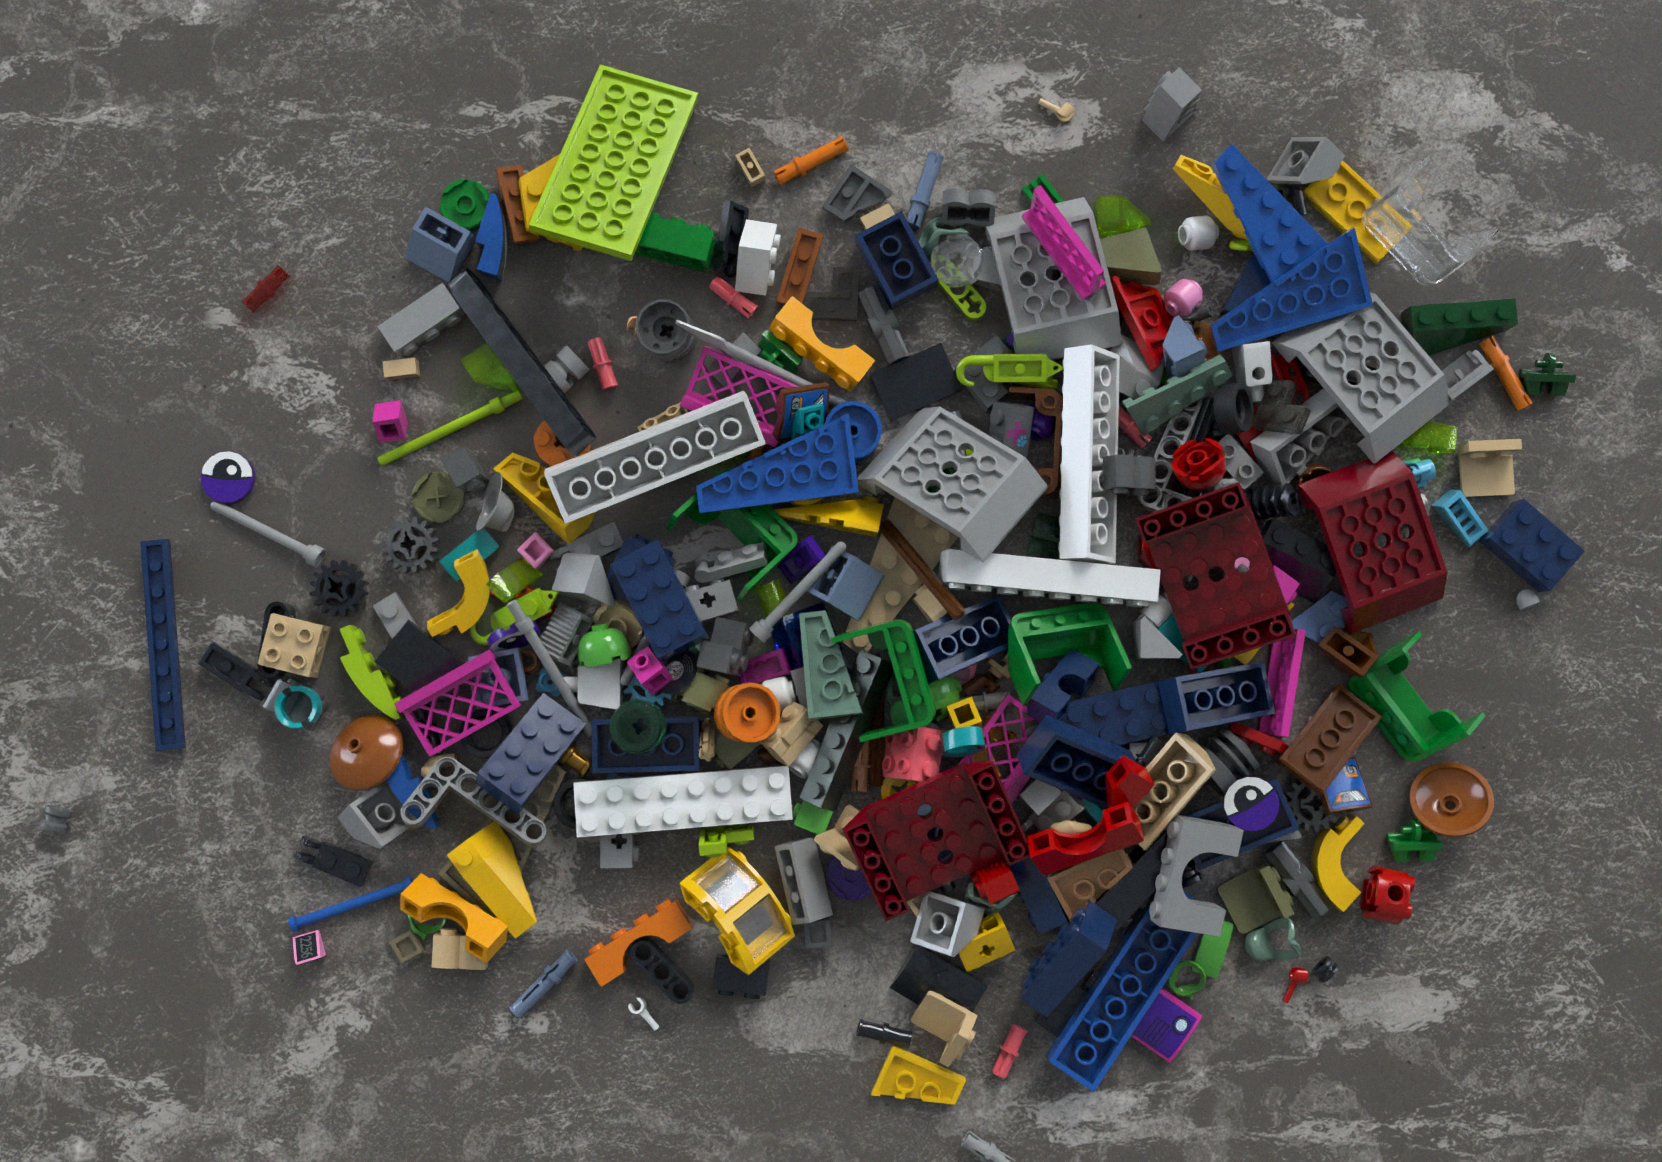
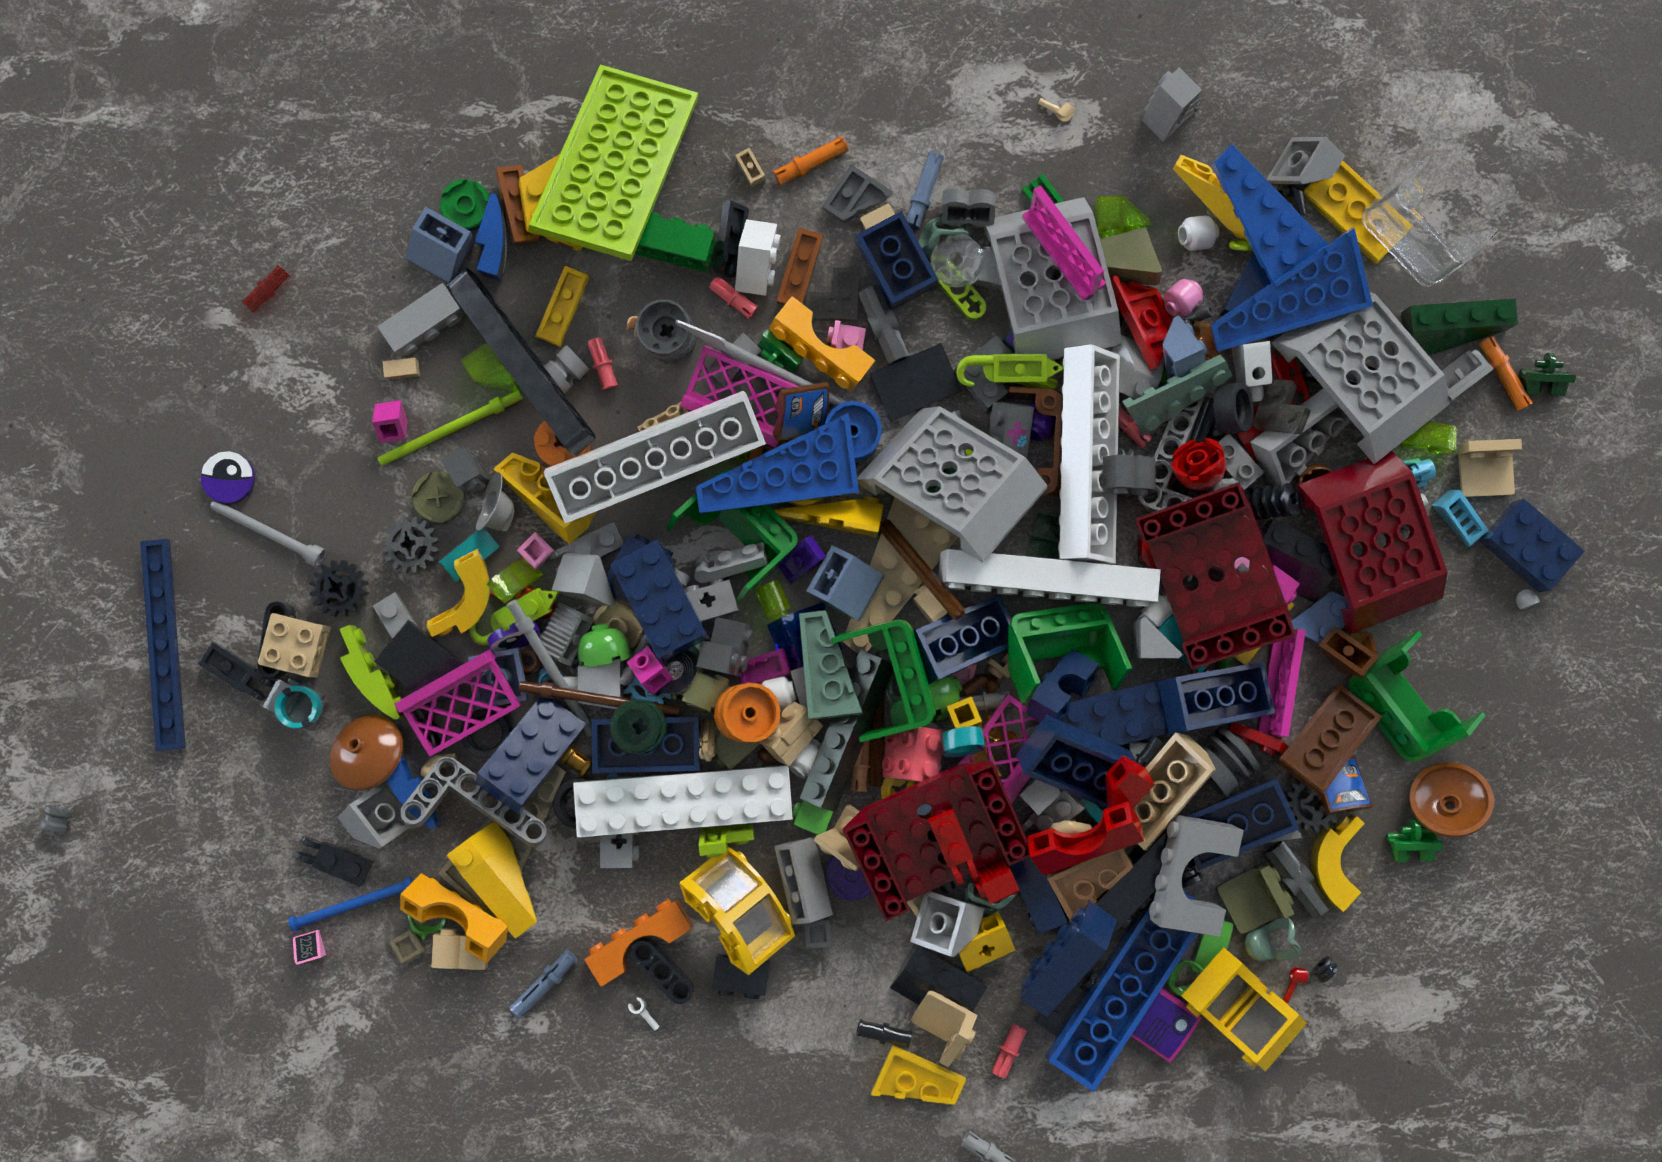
light grey piece [749,542,846,643] -> none
teal slope [791,404,824,440] -> none
tile [1224,777,1279,831] -> none
red brick [1360,865,1415,925] -> none
none -> reddish brown bar [519,681,680,717]
none -> yellow tile [535,266,590,348]
none -> bright pink bracket [827,320,866,350]
none -> red hinge [928,809,979,885]
none -> yellow window [1181,947,1307,1072]

